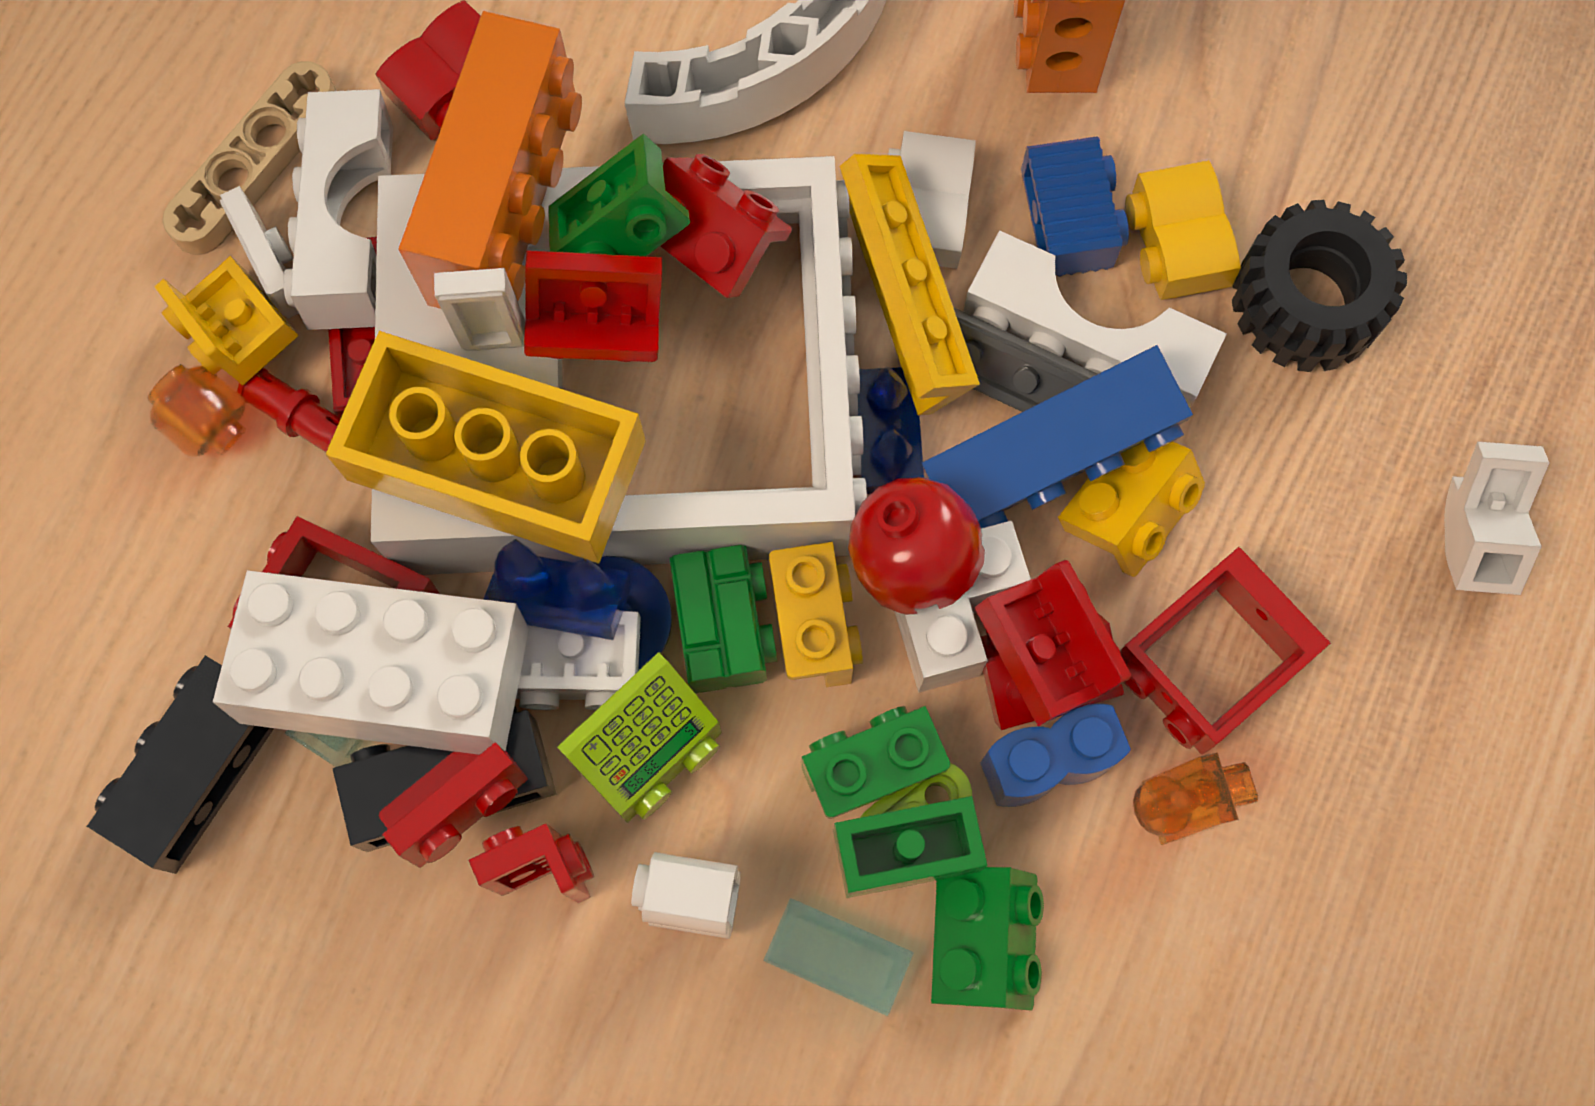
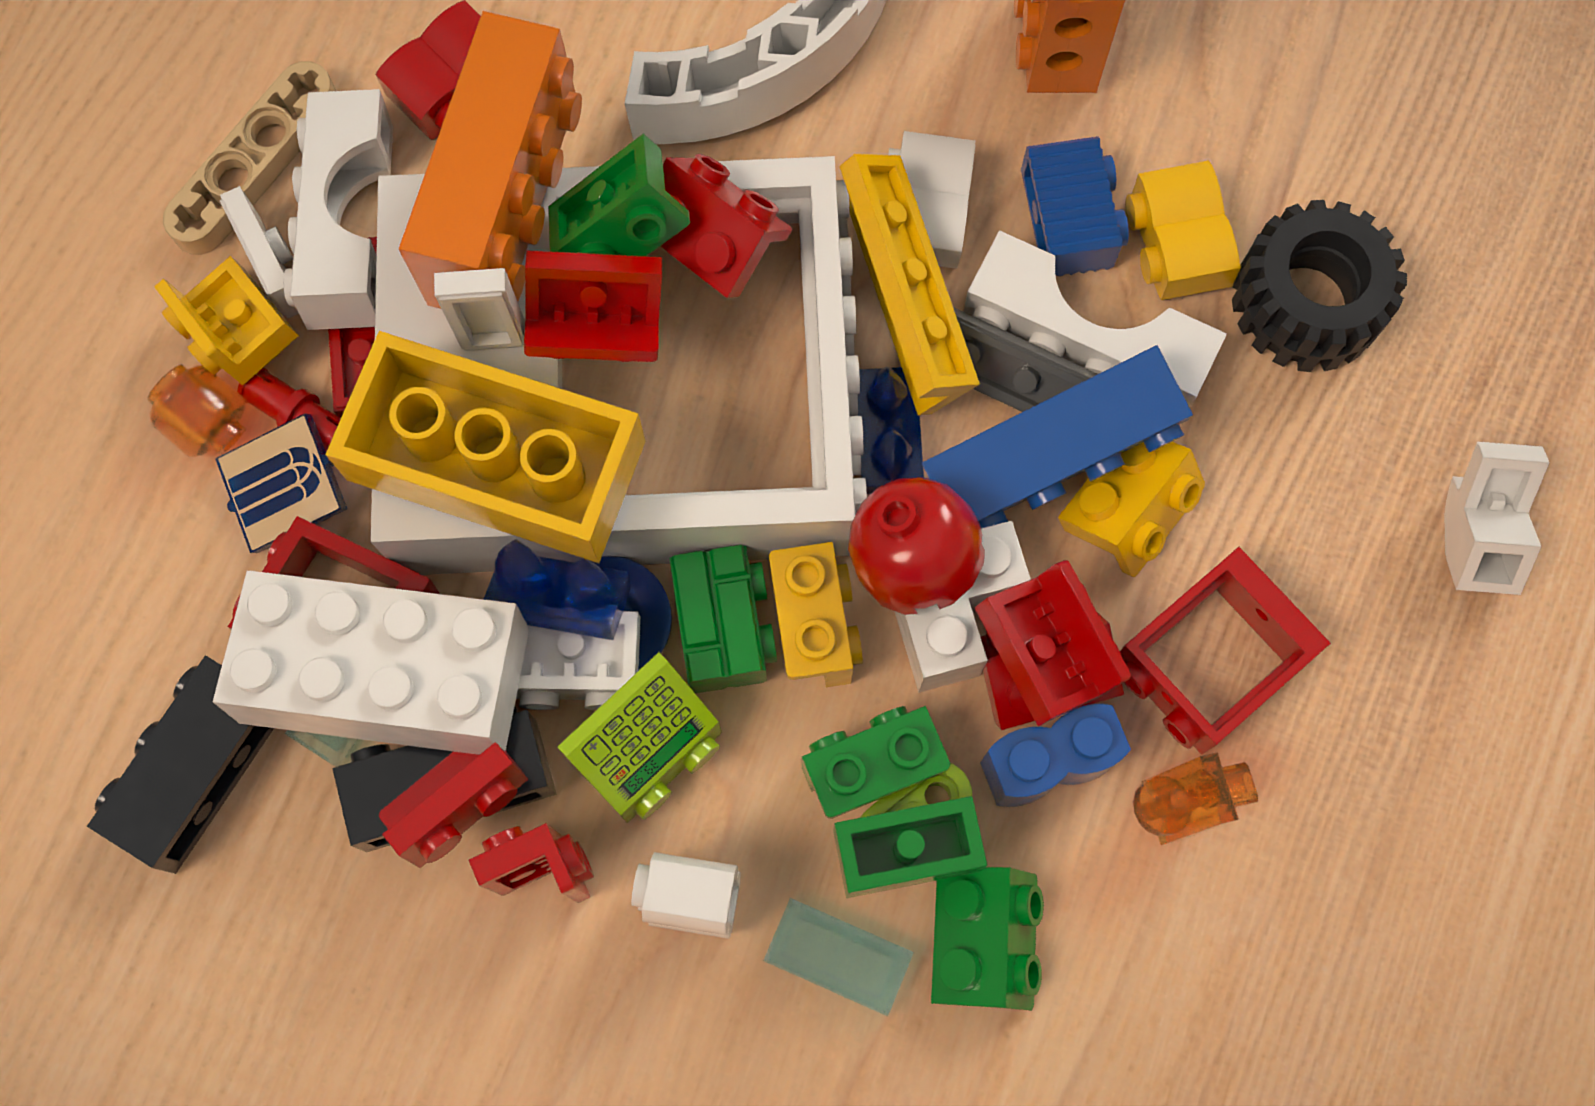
none -> piece [215,413,347,553]

